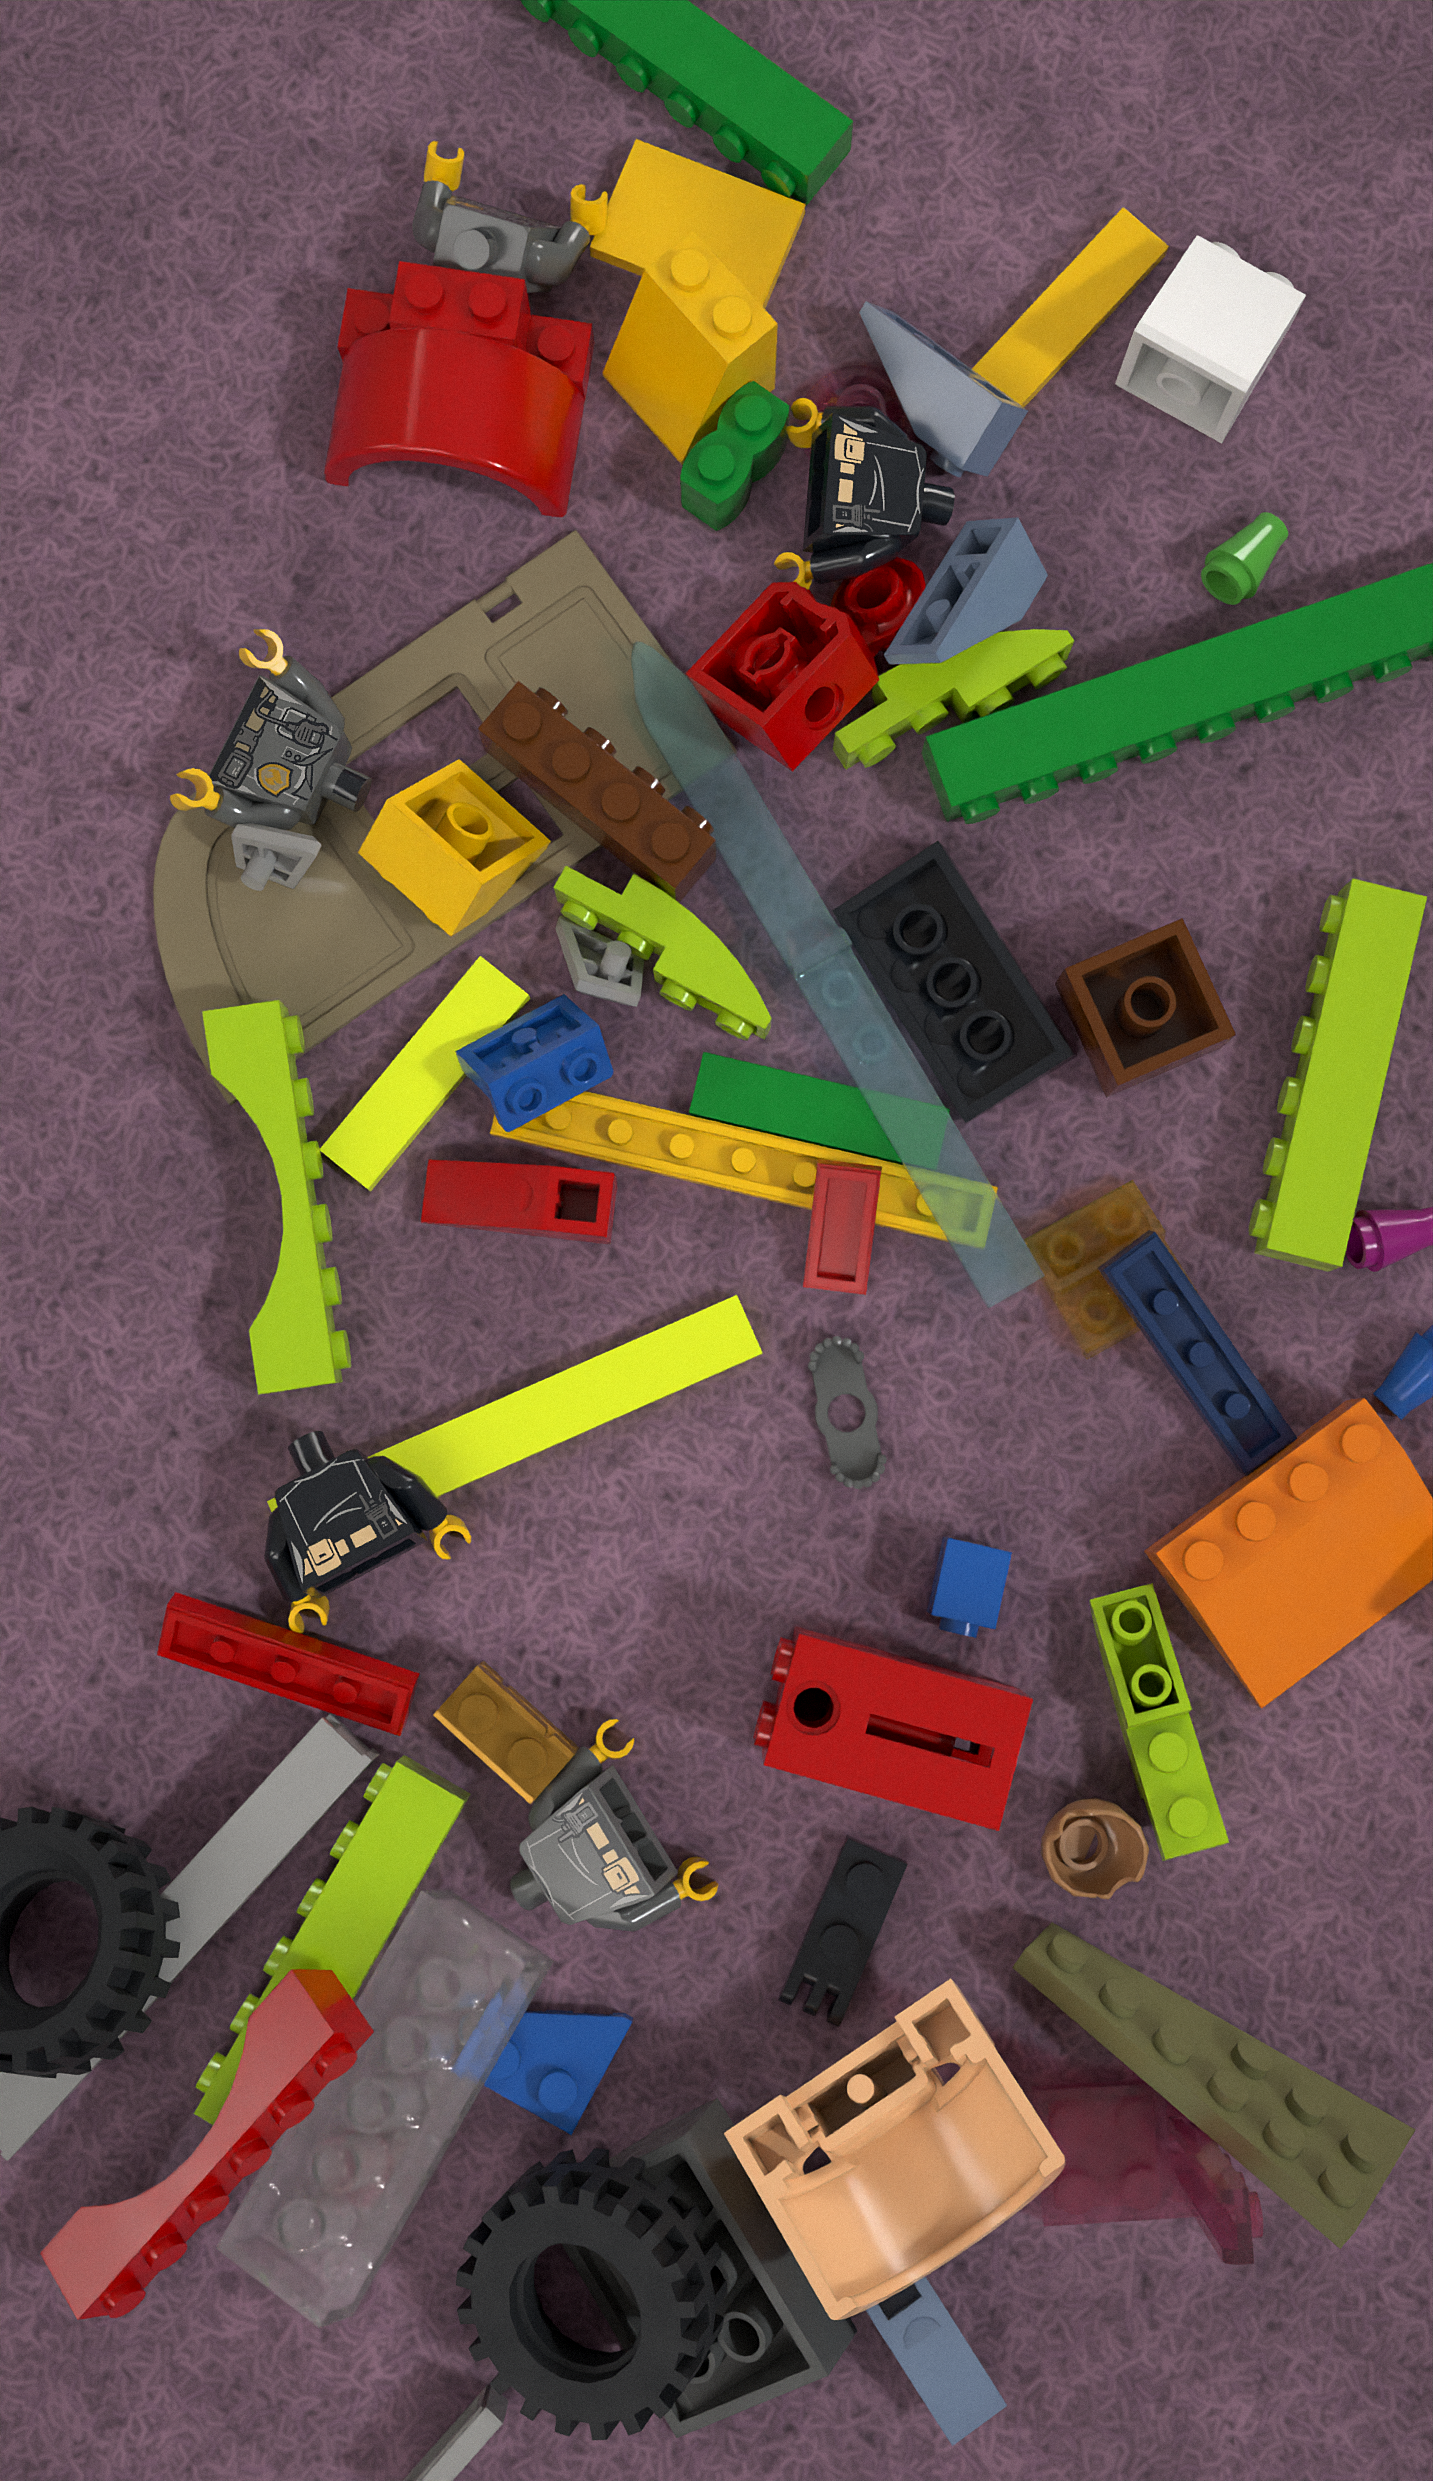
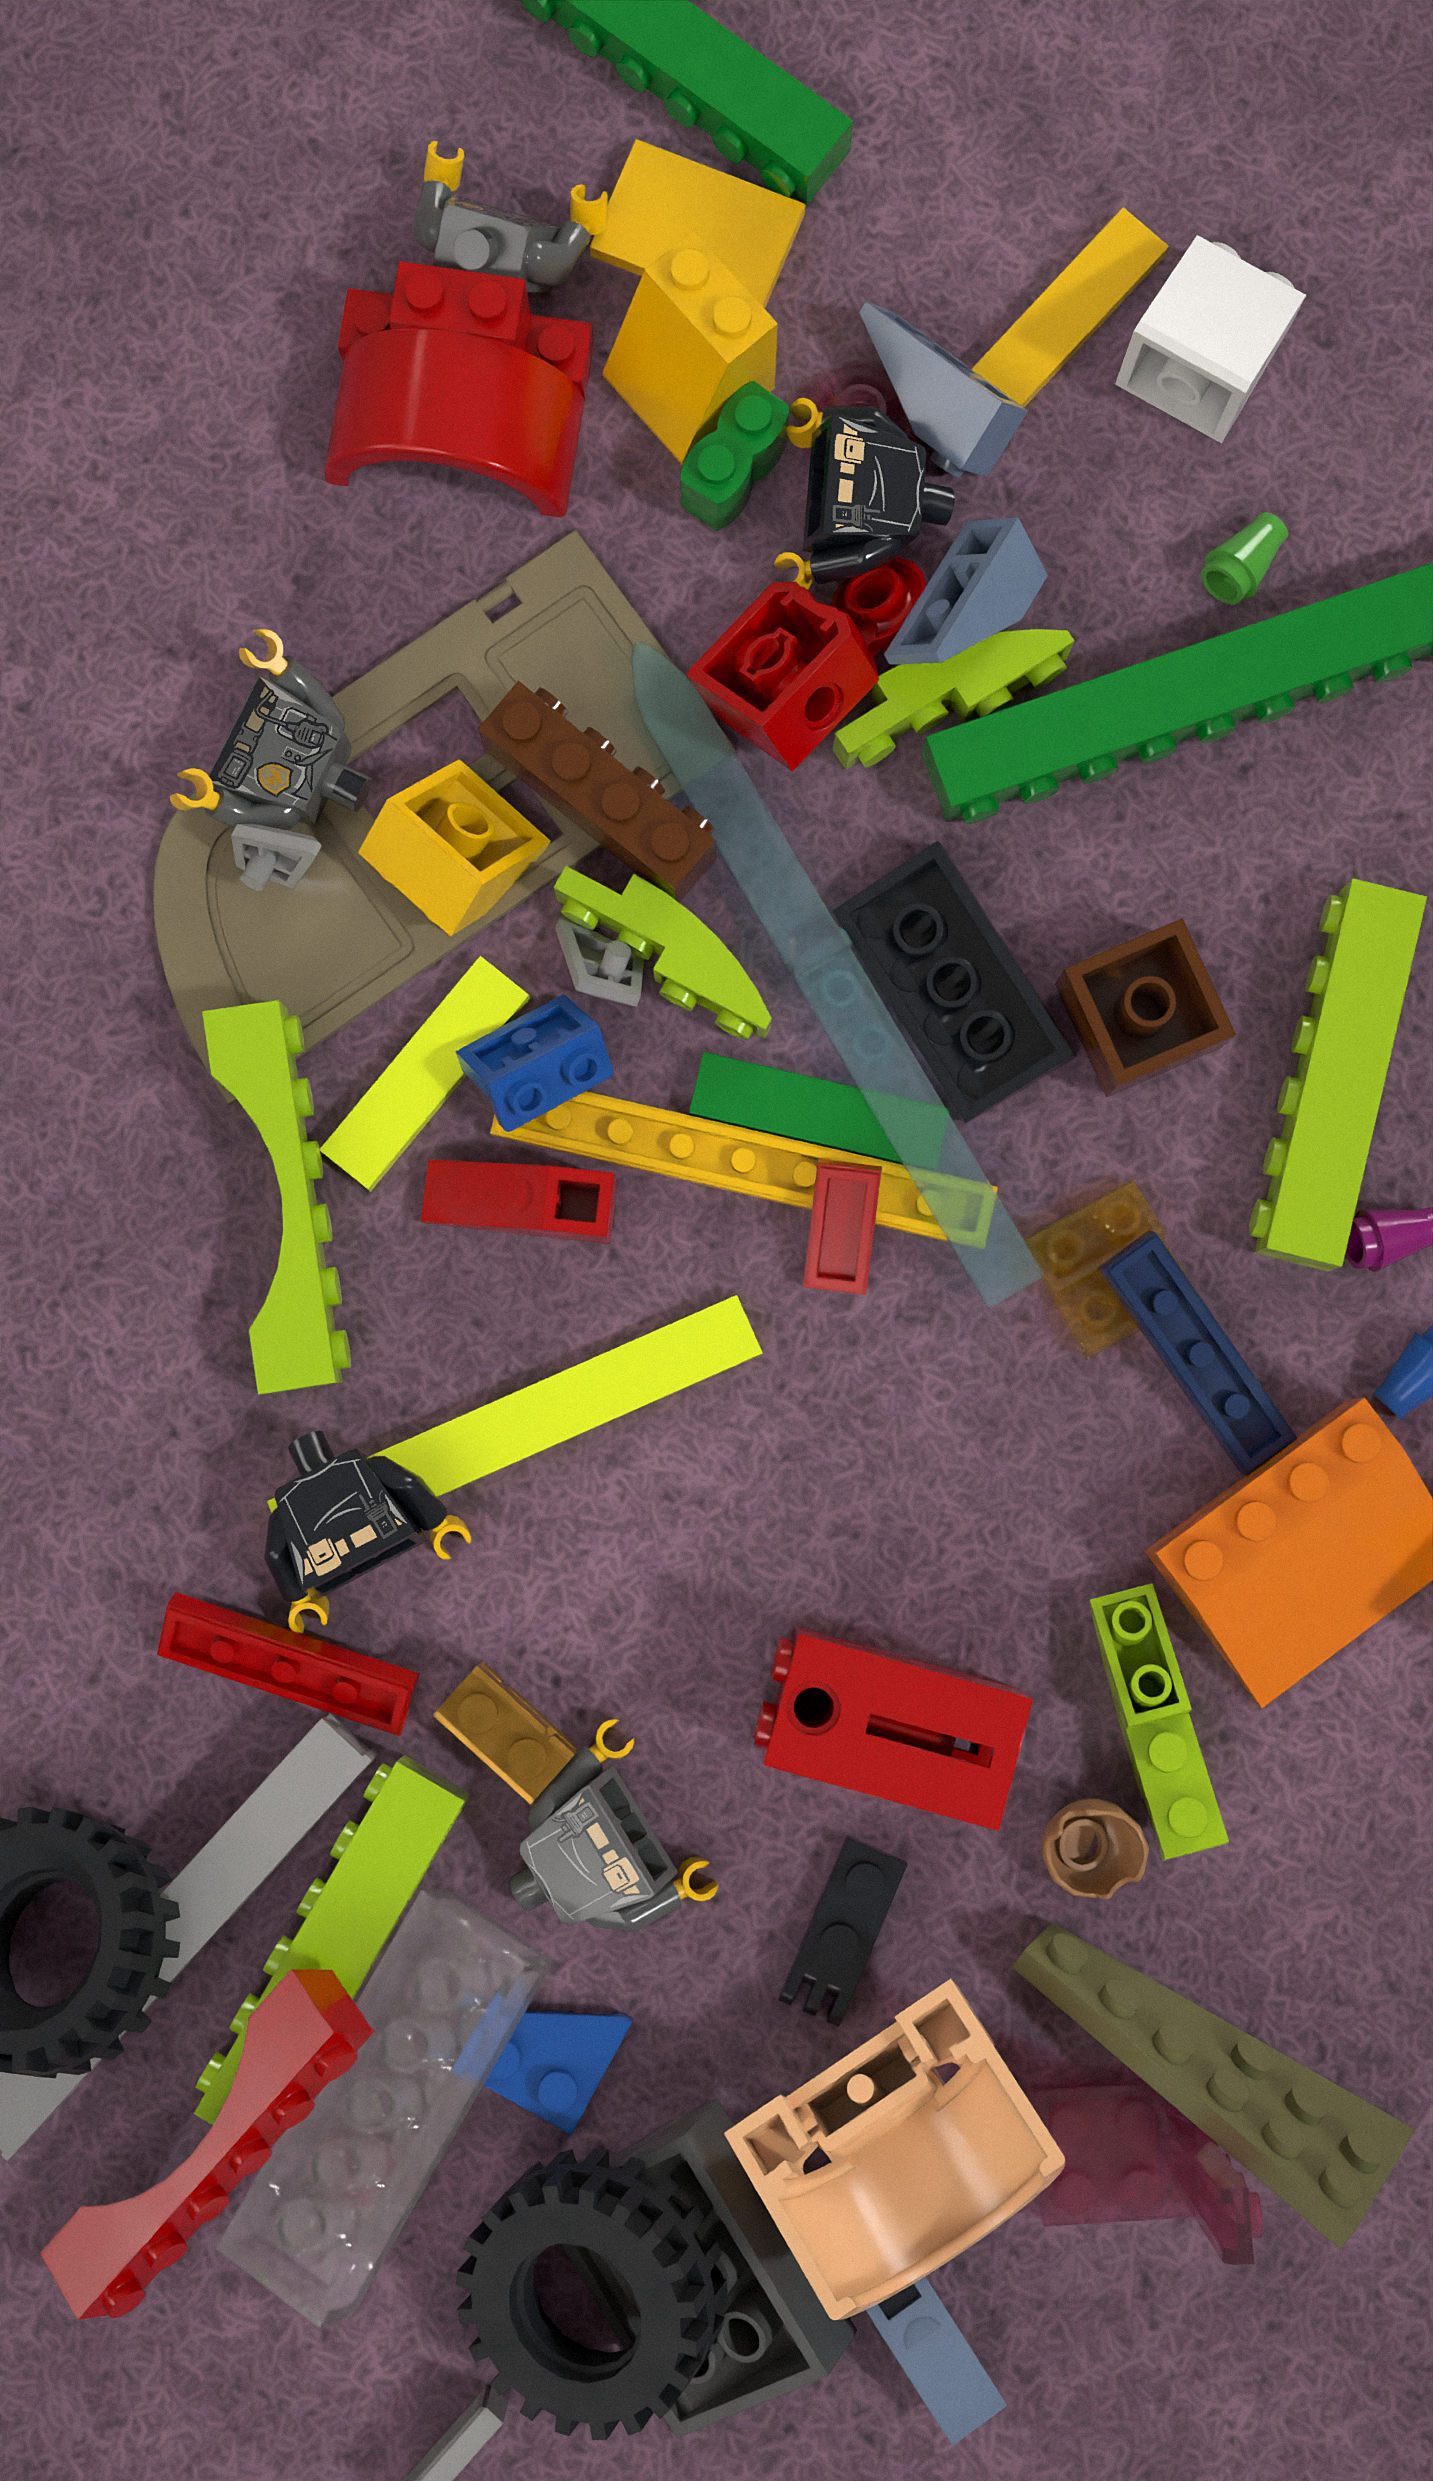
dark grey piece [808,1336,887,1489] -> none
blue brick [927,1536,1012,1638] -> none

